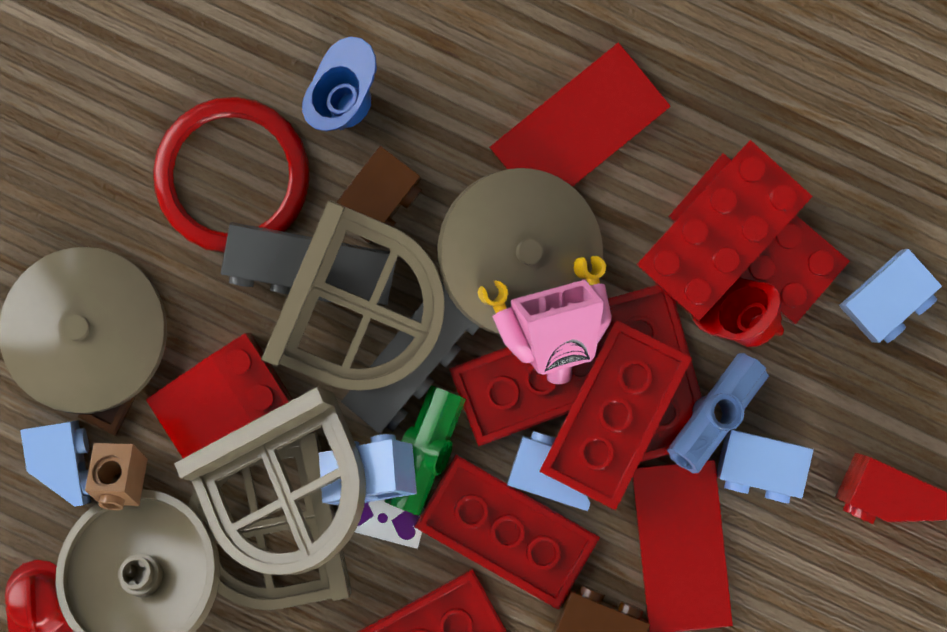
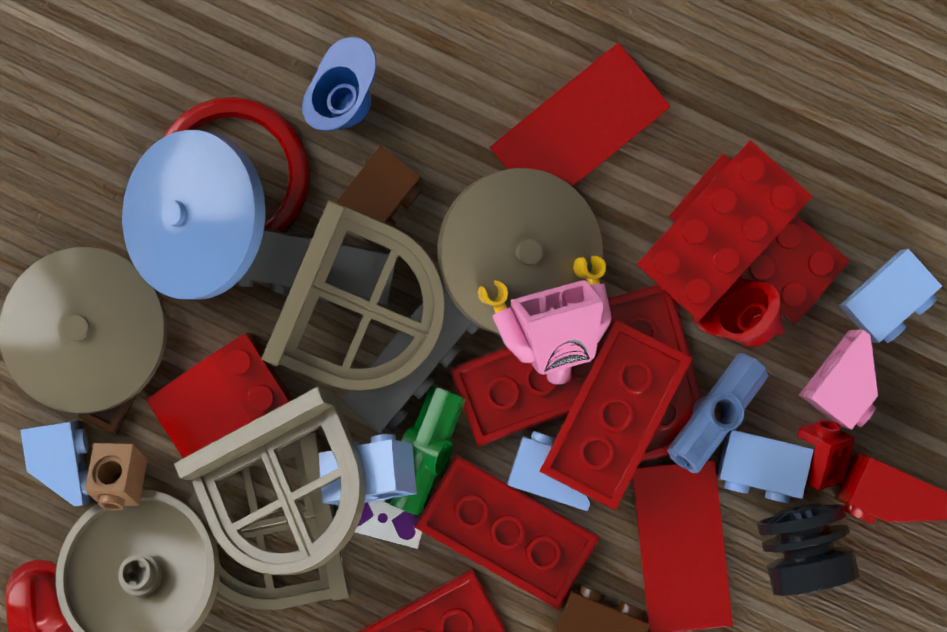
none -> medium blue dish [122,130,265,300]
none -> black wheel [757,503,860,596]
none -> red bracket [797,420,856,491]
none -> bright pink slope [798,330,878,430]

